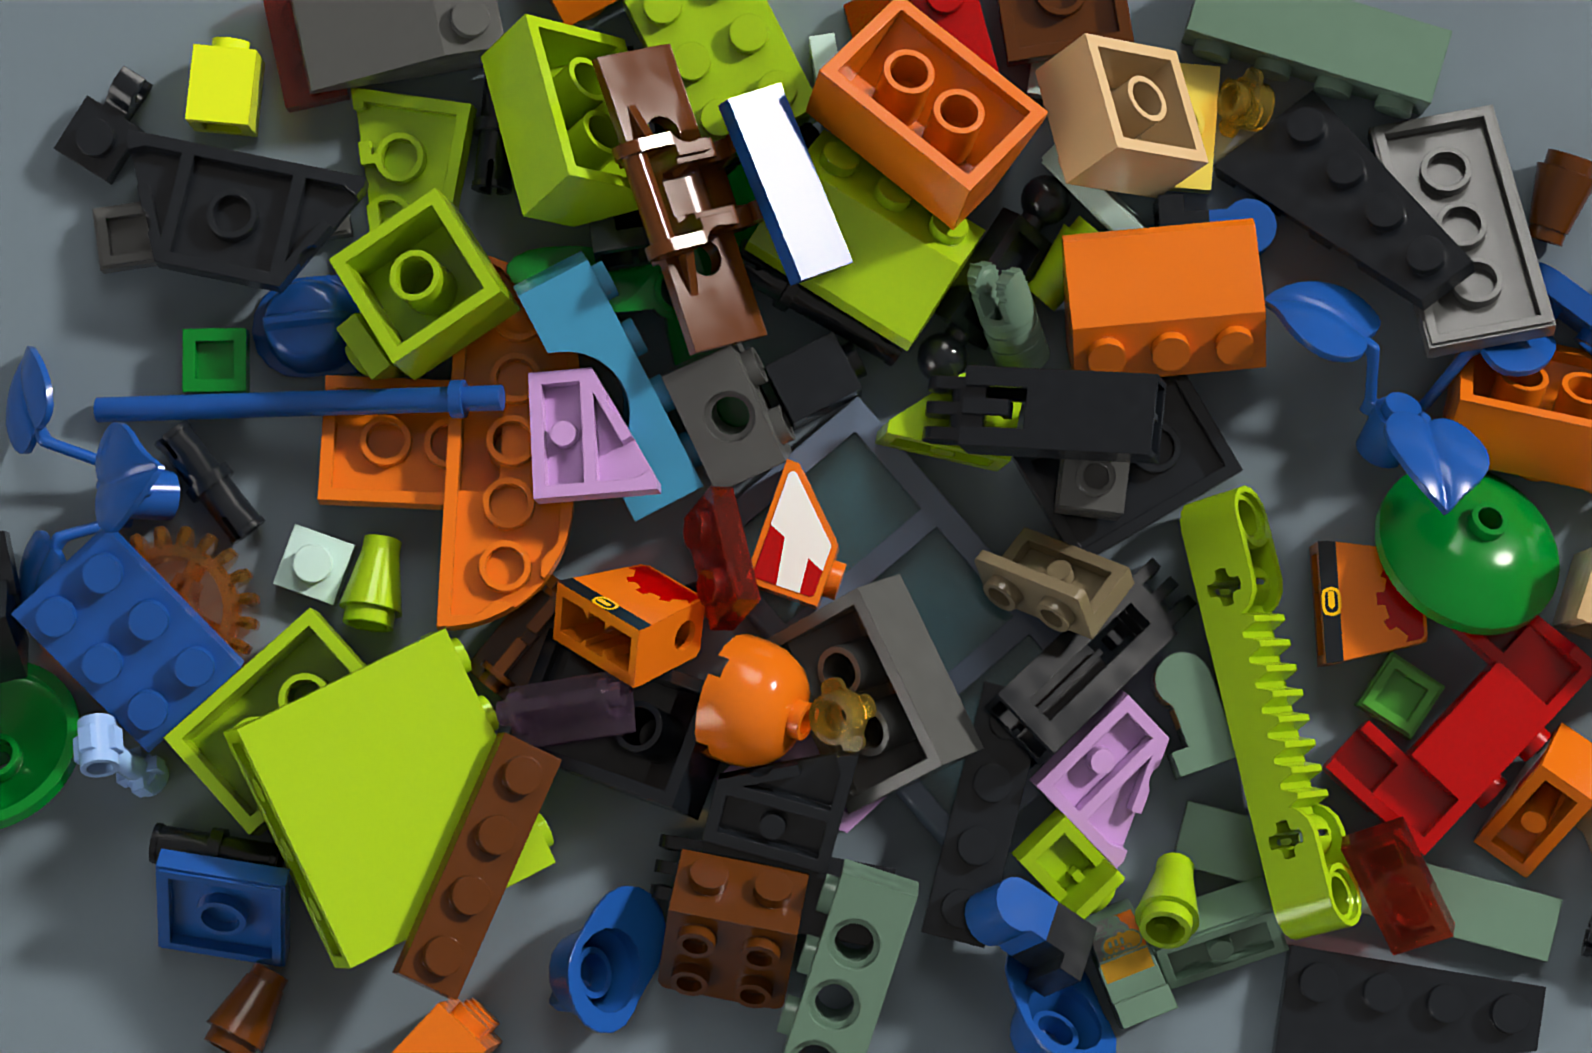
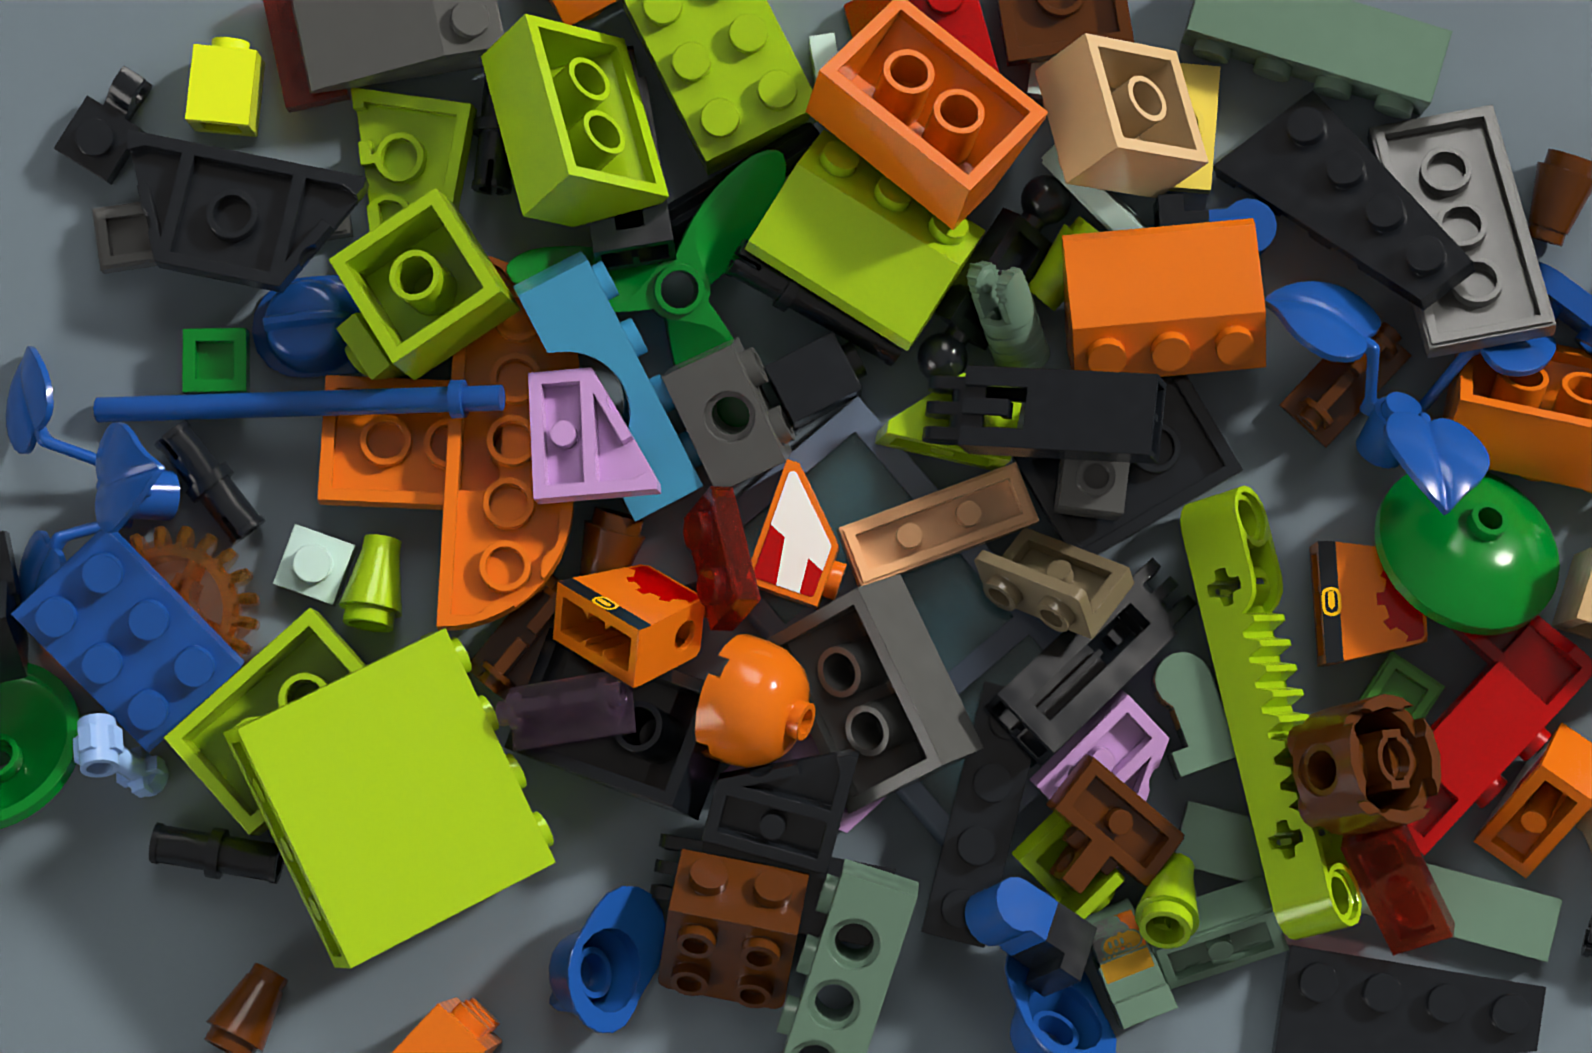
blue tile [156,849,290,967] -> none
reddish brown plate [392,732,562,1000] -> none
reddish brown piece [592,44,768,356] -> none
tile [718,82,853,286] -> none
clear yellow plate [809,677,876,753] -> none
clear yellow plate [1217,67,1275,138] -> none
none -> reddish brown cone [579,507,646,576]
none -> light nougat tile [836,462,1039,587]
none -> reddish brown hinge [1046,754,1185,894]
none -> reddish brown hinge [1279,322,1412,448]
none -> reddish brown brick [1287,694,1441,837]

